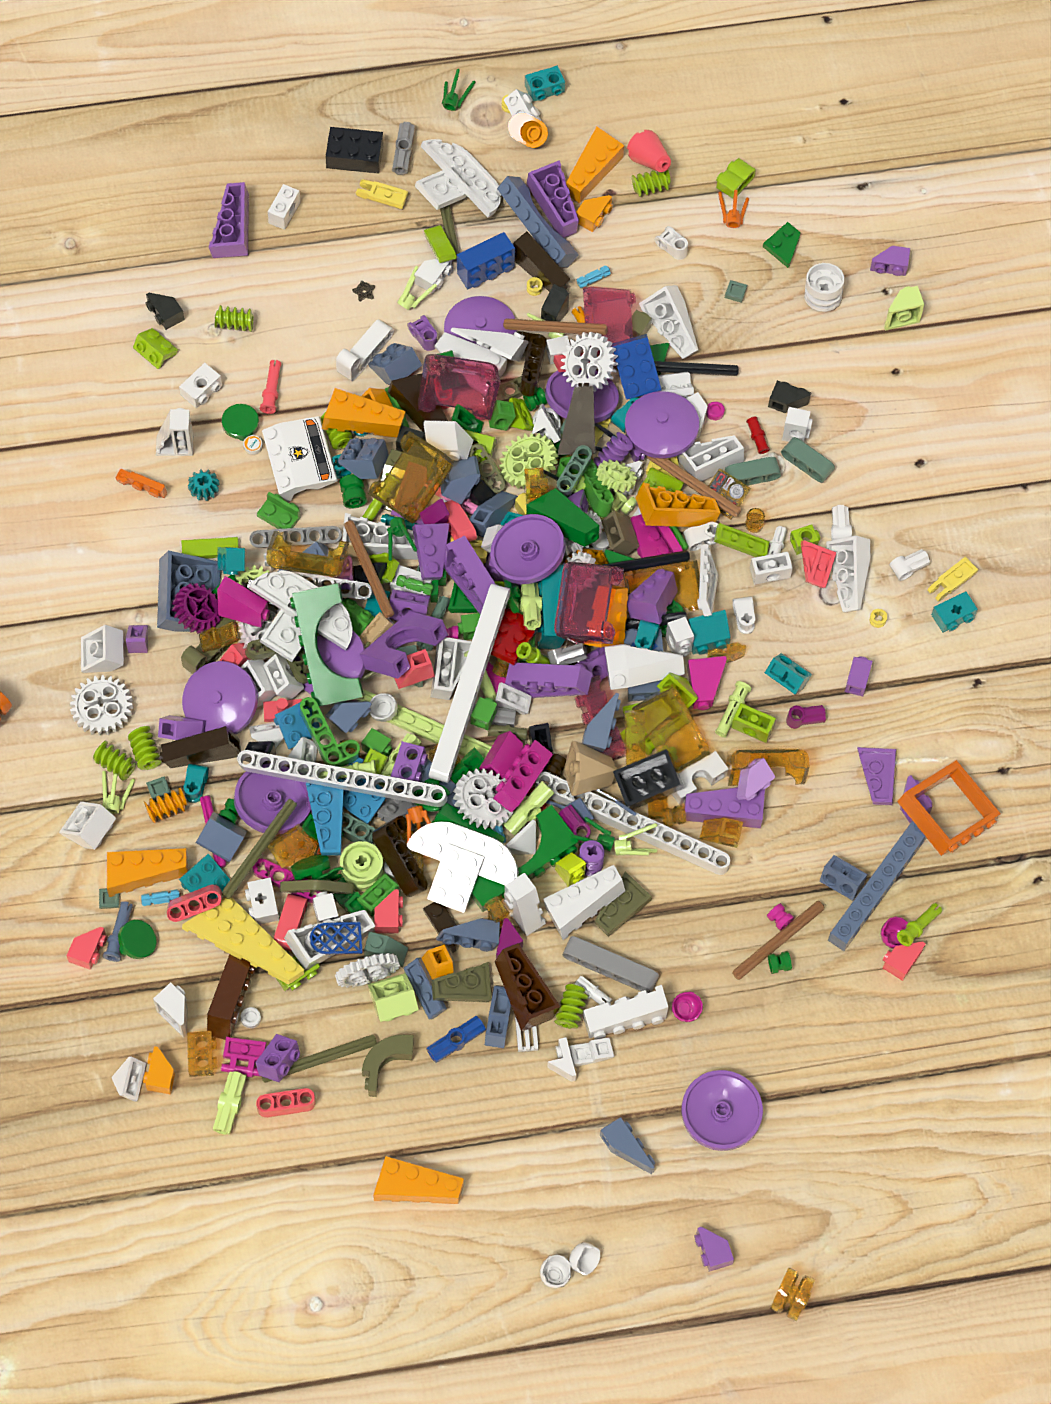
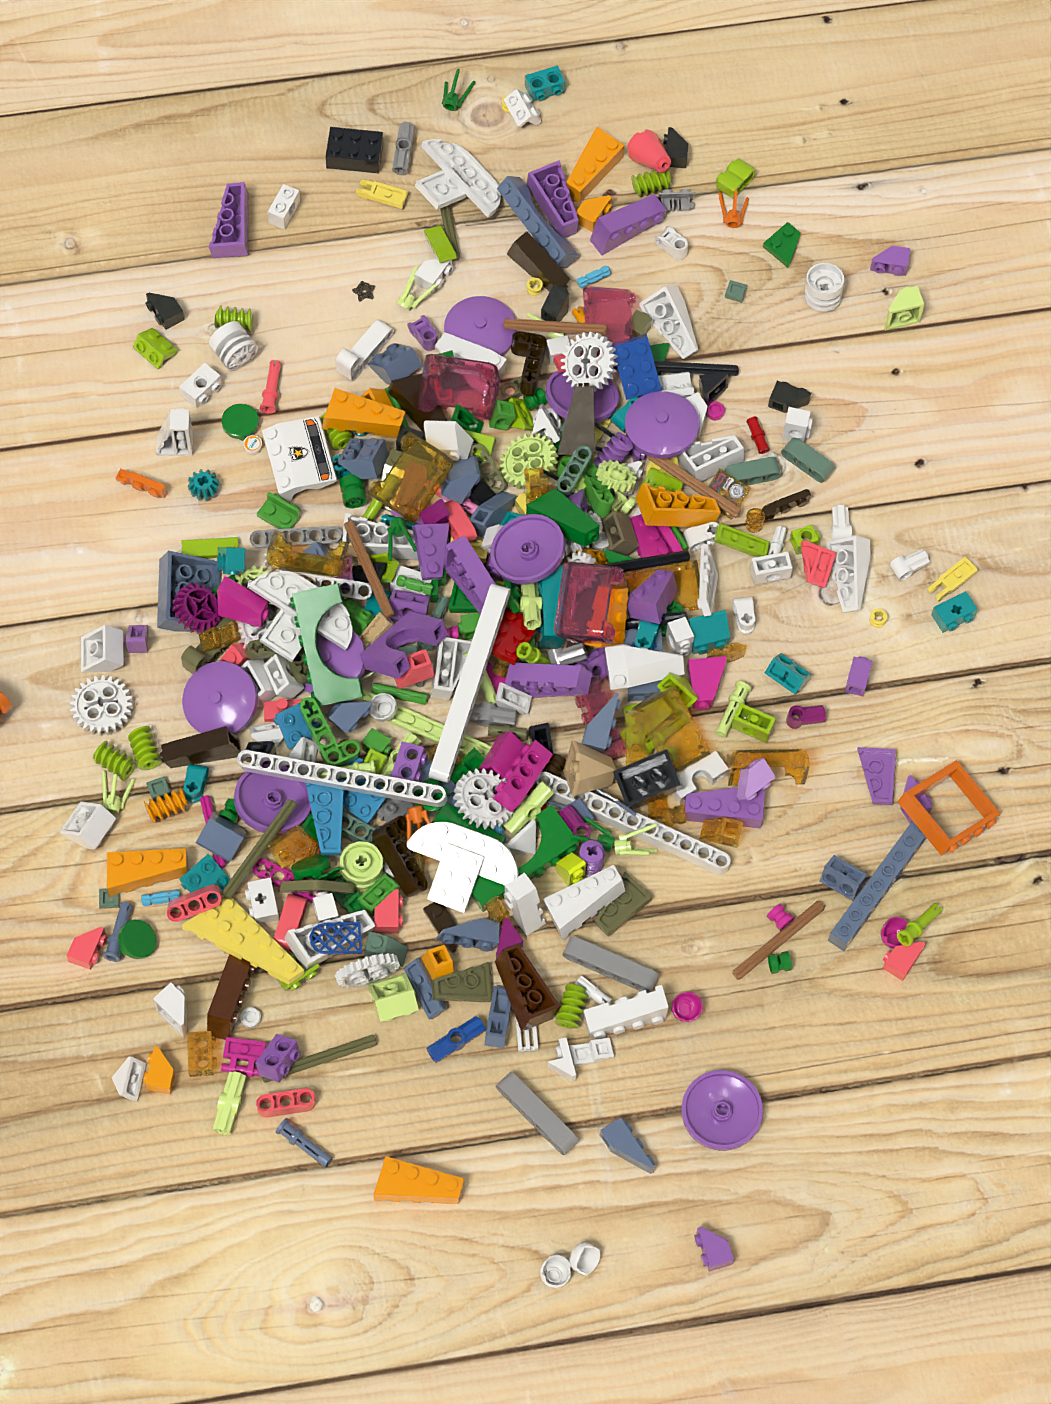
medium lavender slope [158,715,204,740] -> none
olive arch [362,1035,414,1097] -> none
white wedge [451,328,528,362] -> none
blue brick [457,232,515,290] -> none
bright green brick [470,697,497,731] -> none
light orange piece [508,113,548,148] -> none
clear yellow wheel [770,1267,815,1321] -> none
none -> white wheel [209,321,258,370]
none -> sand blue pin [276,1118,333,1168]
none -> bright green axle [371,683,428,705]
none -> light grey beam [496,1072,579,1155]
none -> medium lavender wedge [590,194,667,256]
none -> light grey hinge [657,189,695,211]
none -> pearl dark grey slope [663,127,688,168]
none -> black slope [699,372,728,407]
none -> dark brown hinge [760,489,811,520]

